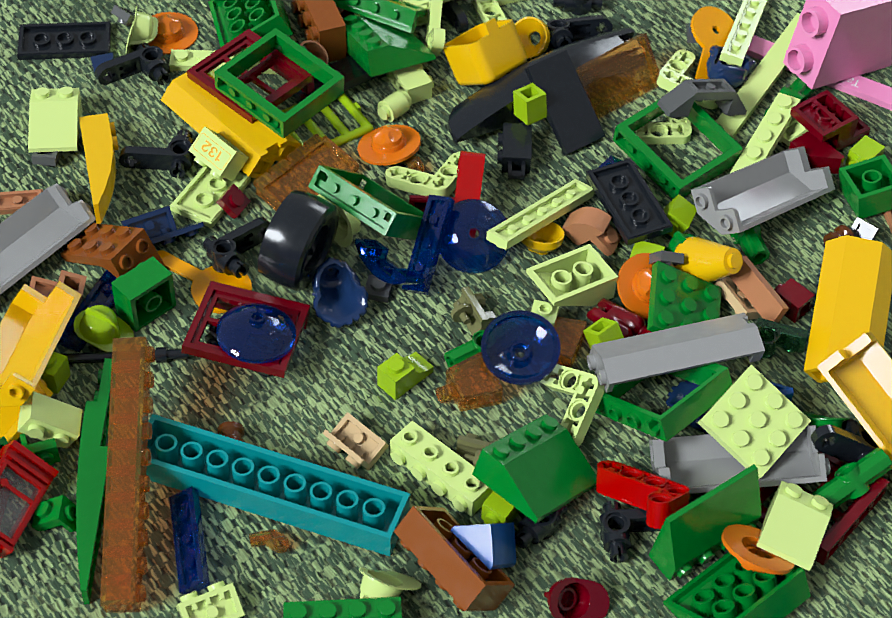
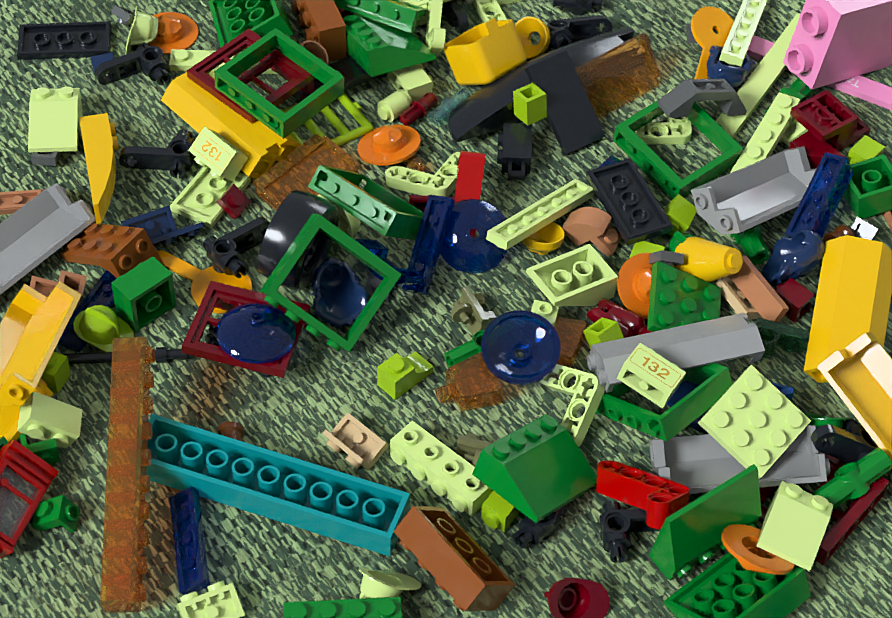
green slope [76,358,118,604] -> none
clear orange arm [249,529,289,553] -> none
blue slope [451,523,516,570] -> none
yellowish green beam [657,49,718,109] -> none
none -> green window [260,213,401,352]
none -> dark red axle [399,92,438,126]
none -> clear light blue pin [427,88,470,126]
none -> yellowish green brick [617,343,686,408]
none -> dark blue piece [761,229,825,286]
none -> clear blue fence [785,152,854,238]

